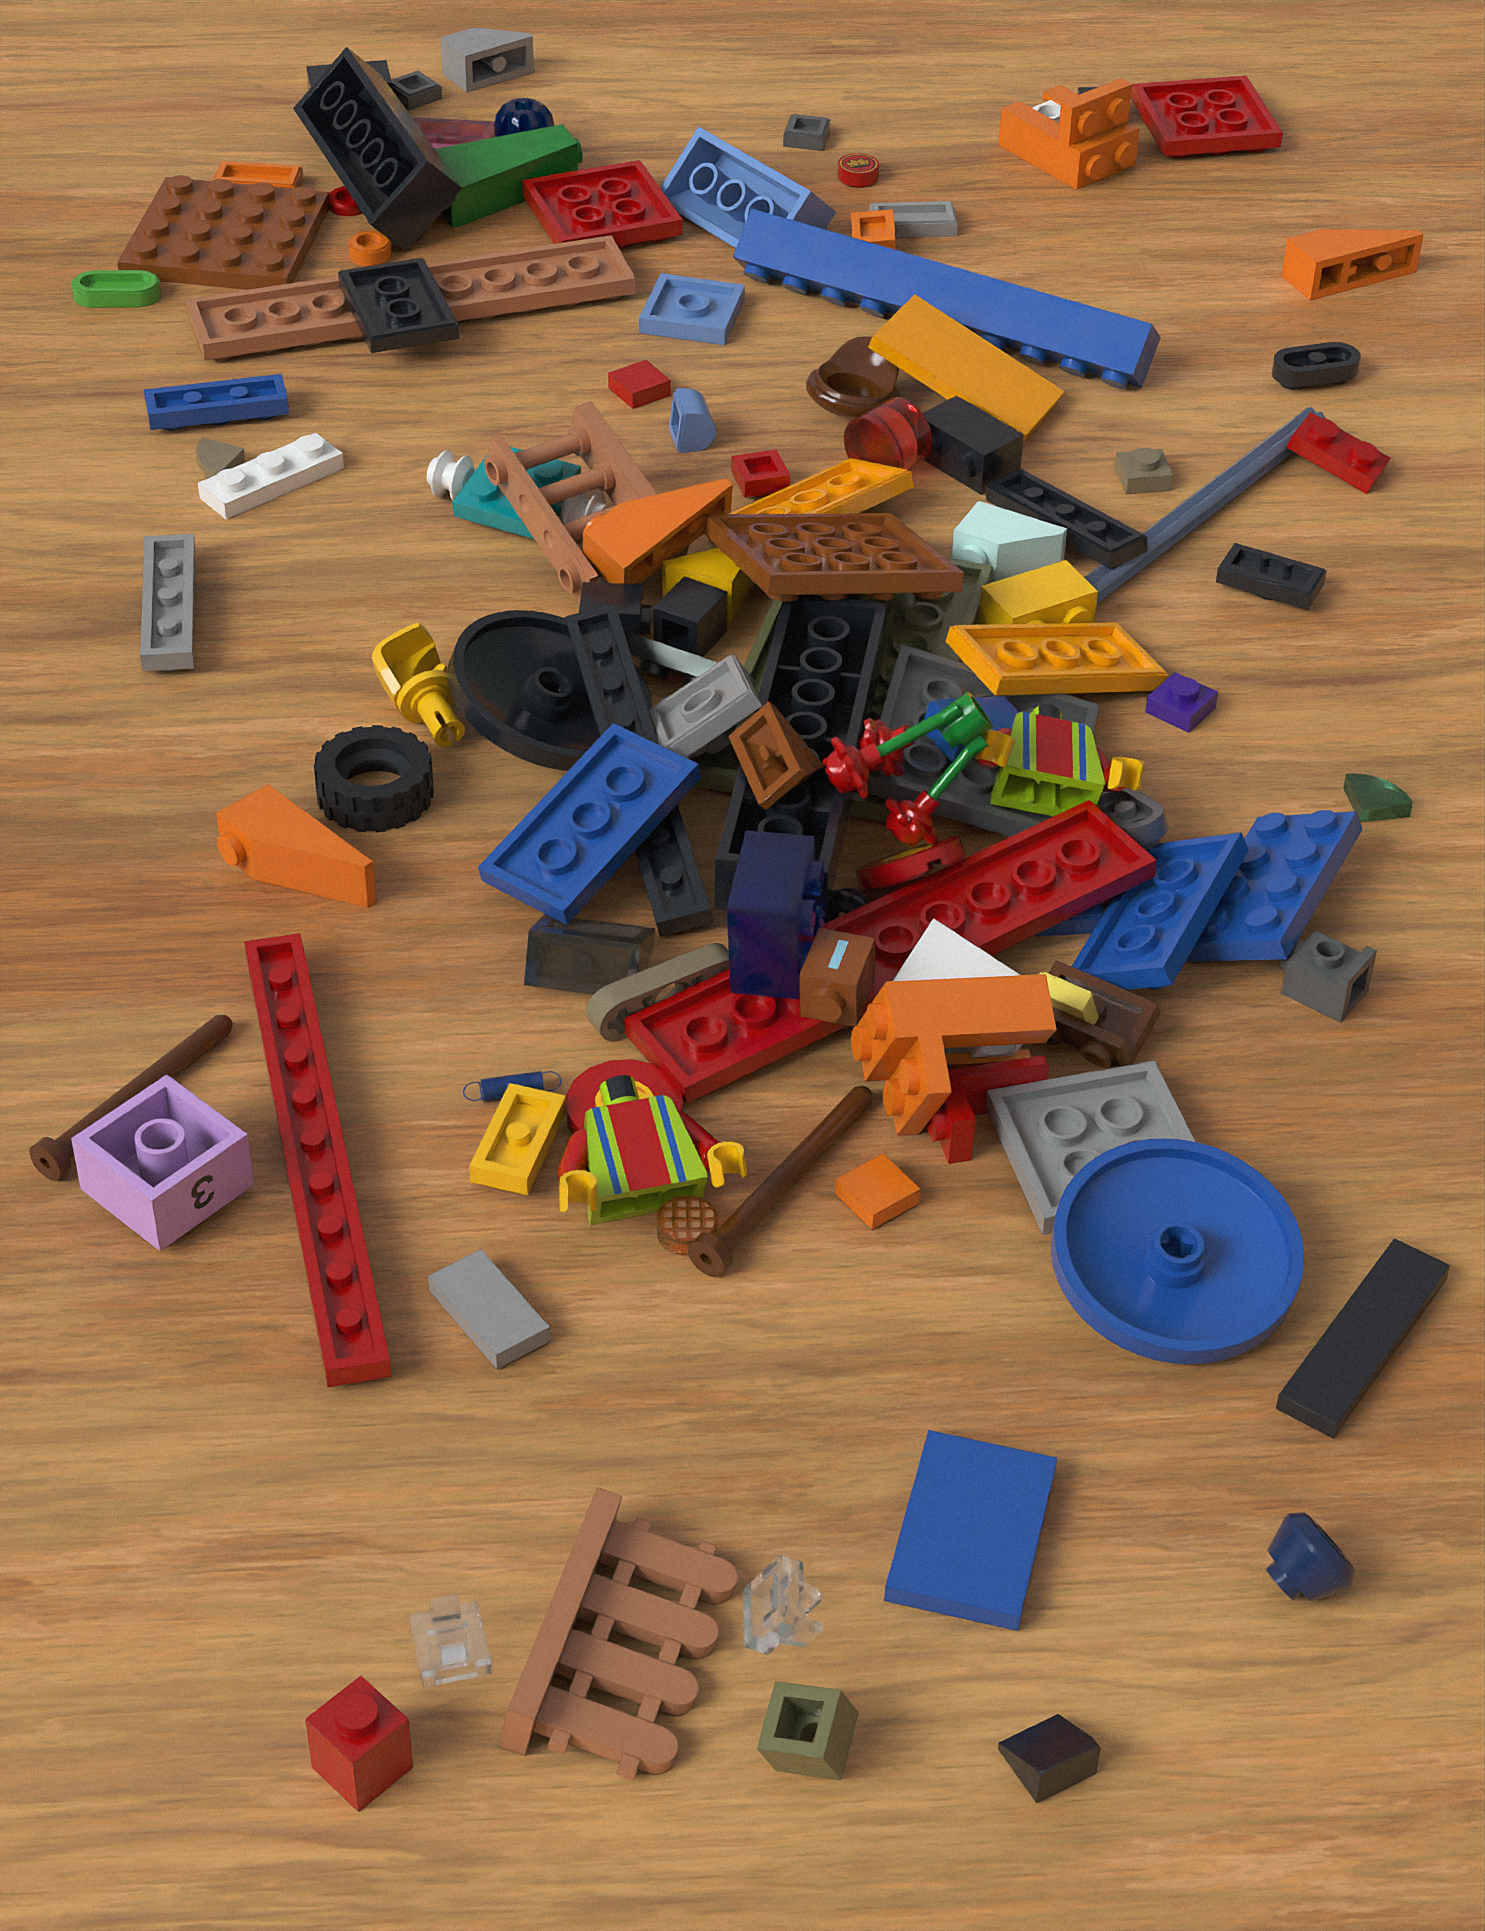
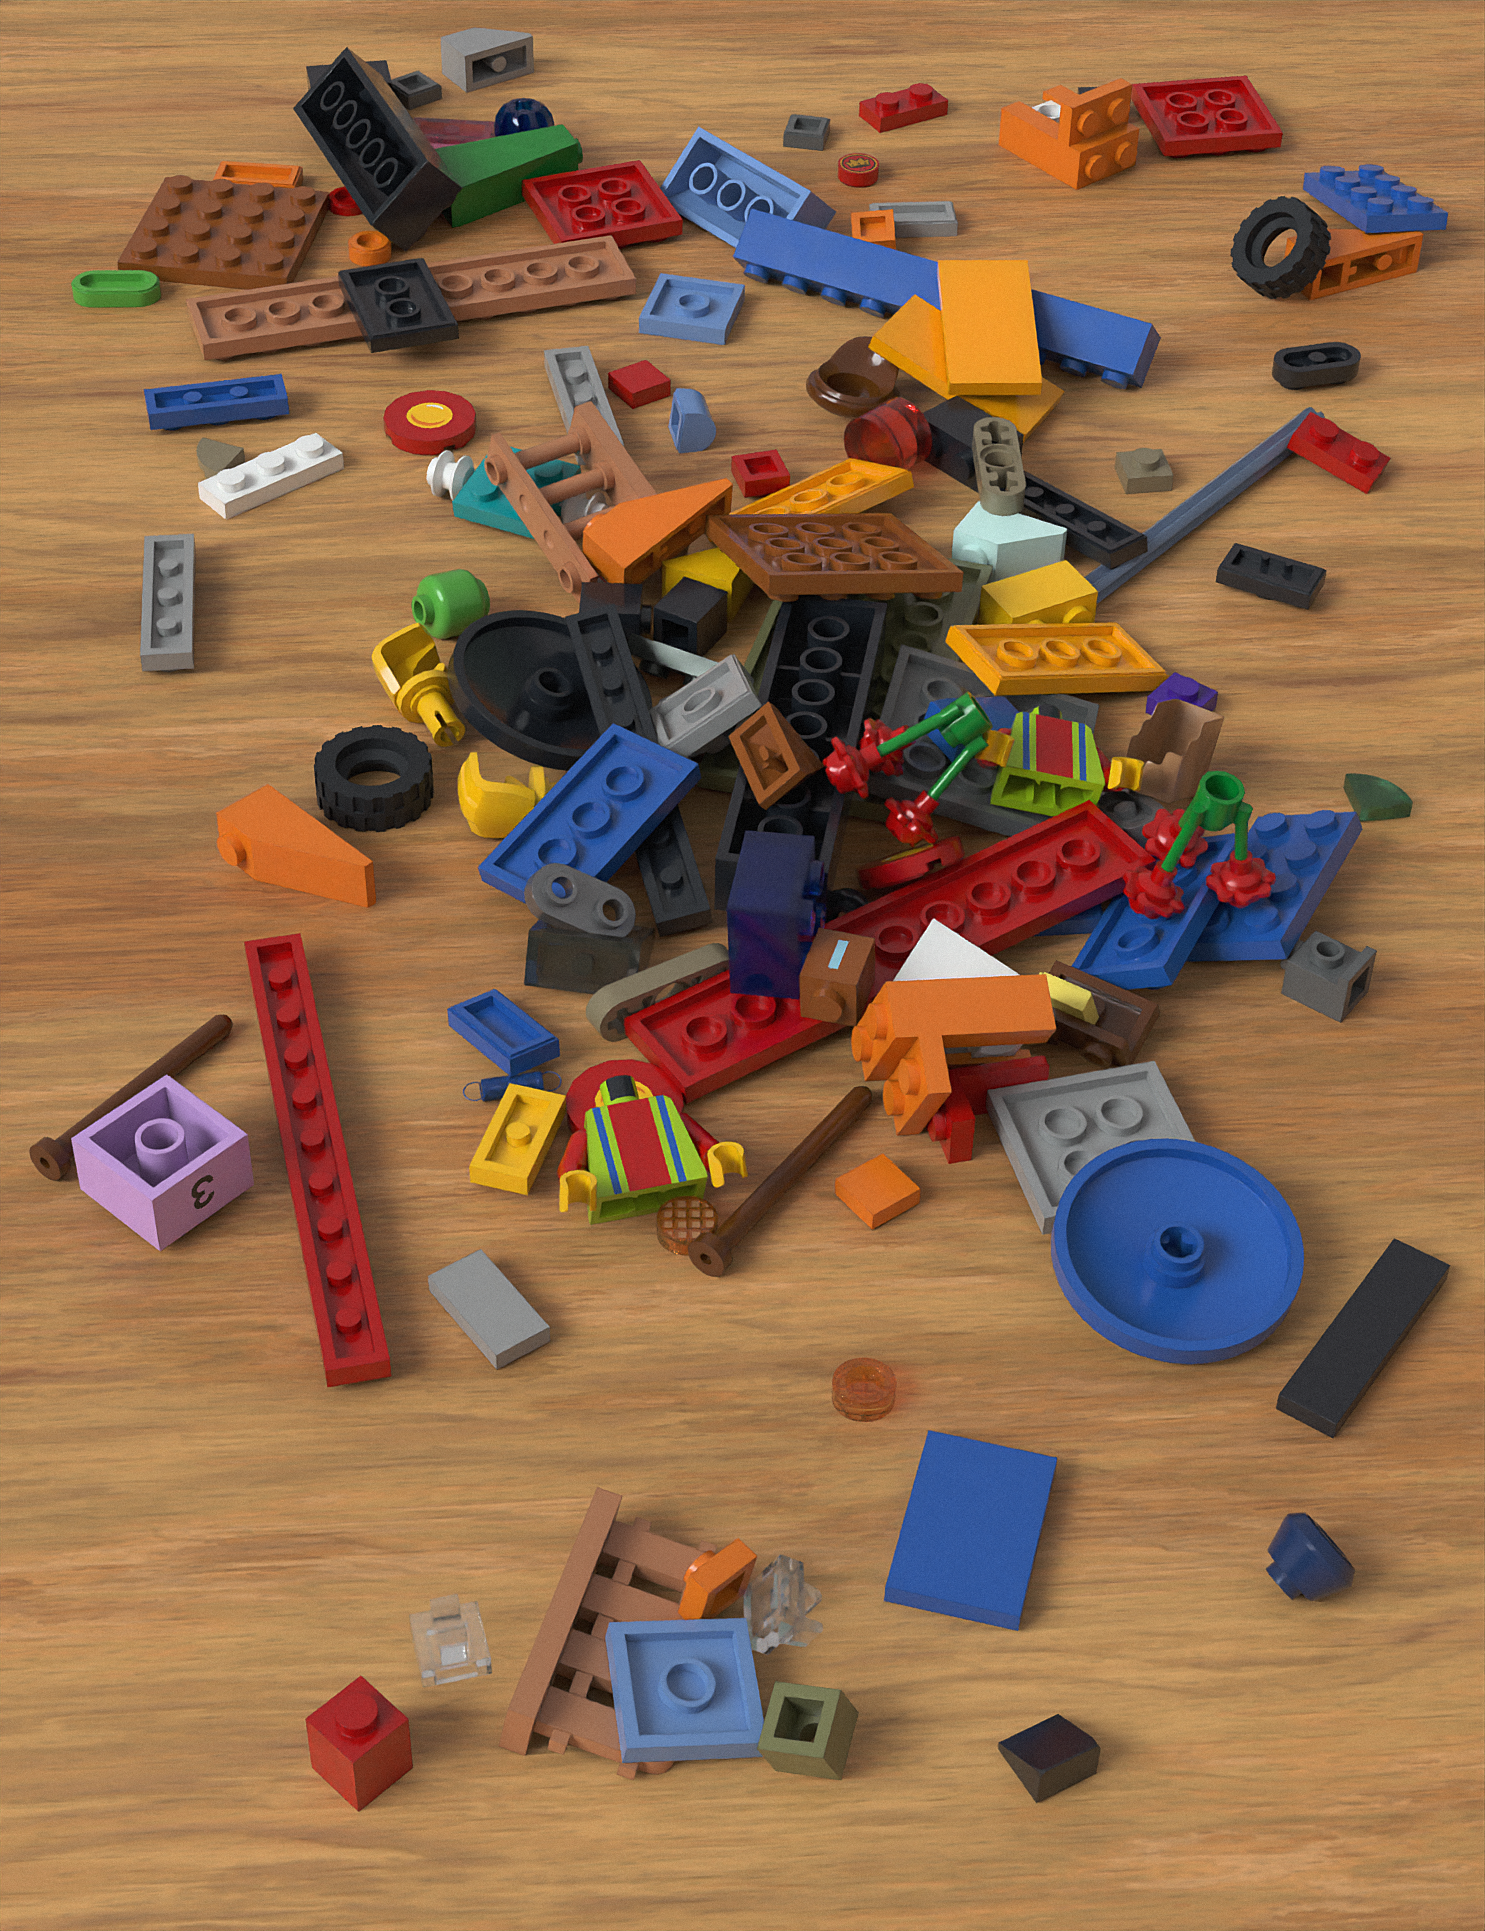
none -> red tile [383,390,477,455]
none -> bright green head [411,569,490,639]
none -> blue tile [447,989,560,1077]
none -> yellow piece [458,752,557,838]
none -> flat silver plate [524,863,636,946]
none -> light grey plate [544,346,624,466]
none -> medium blue tile [605,1618,764,1763]
none -> orange plate [678,1538,757,1620]
none -> clear orange tile [831,1357,897,1422]
none -> red plate [859,83,948,133]
none -> light orange tile [937,260,1042,395]
none -> dark tan beam [972,417,1026,516]
none -> red plant [1122,771,1276,920]
none -> medium nougat piece [1126,699,1224,804]
none -> black tyre [1230,196,1331,299]
none -> blue plate [1303,164,1448,233]

